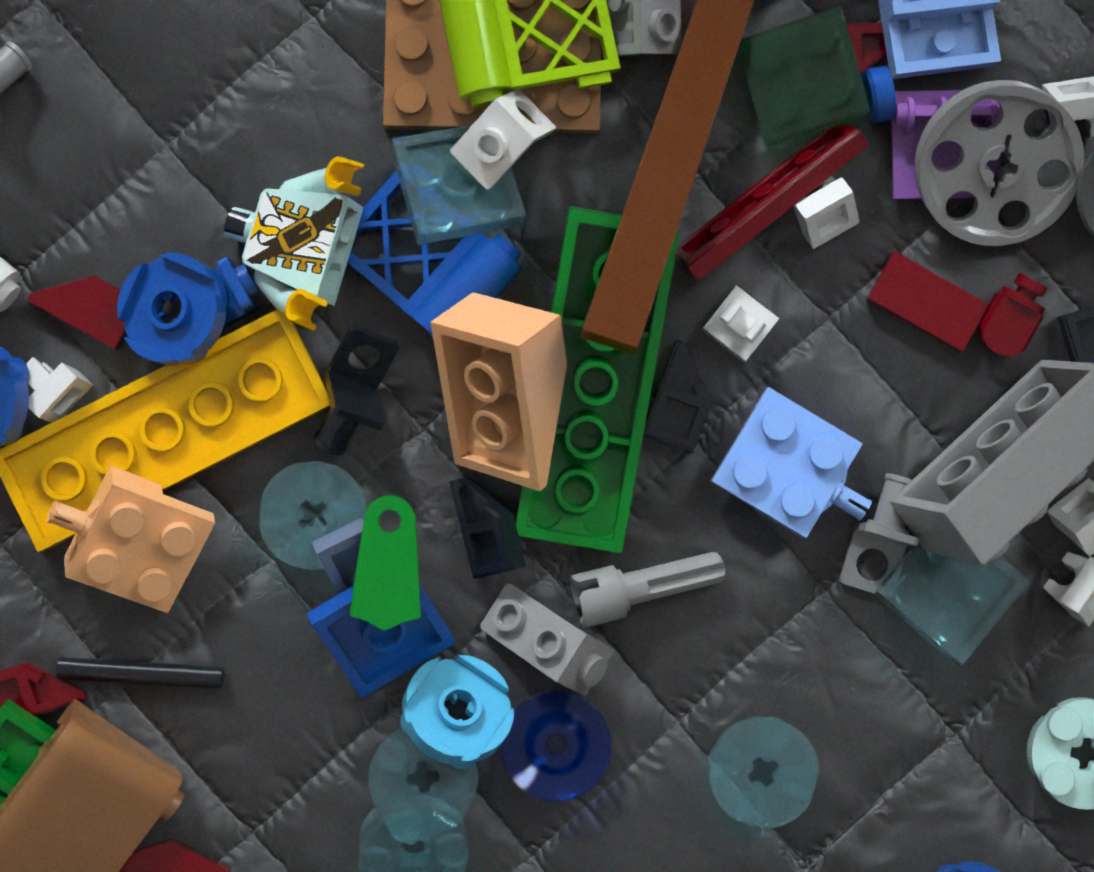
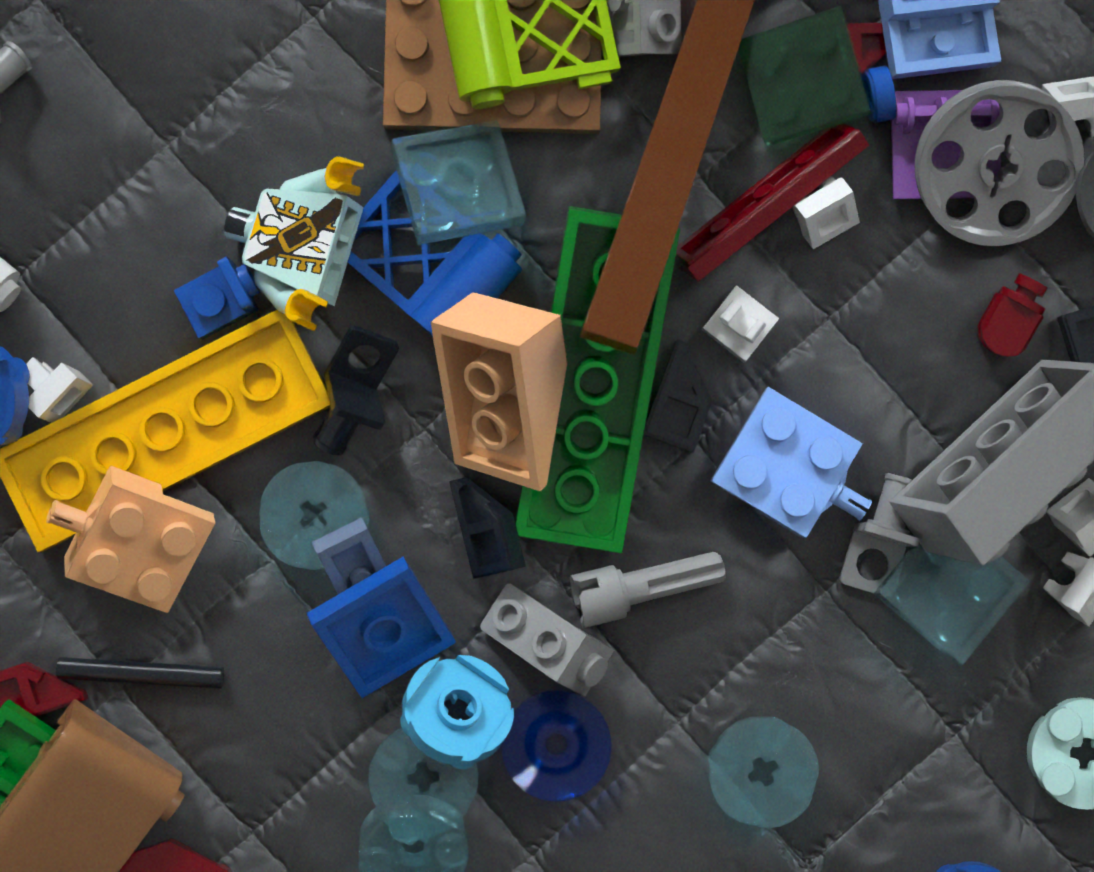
dark red tile [27,275,127,350] -> none
blue plate [117,253,230,365] -> none
green piece [350,495,421,631] -> none
white bracket [450,90,556,190] -> none
dark red tile [865,251,989,353] -> none

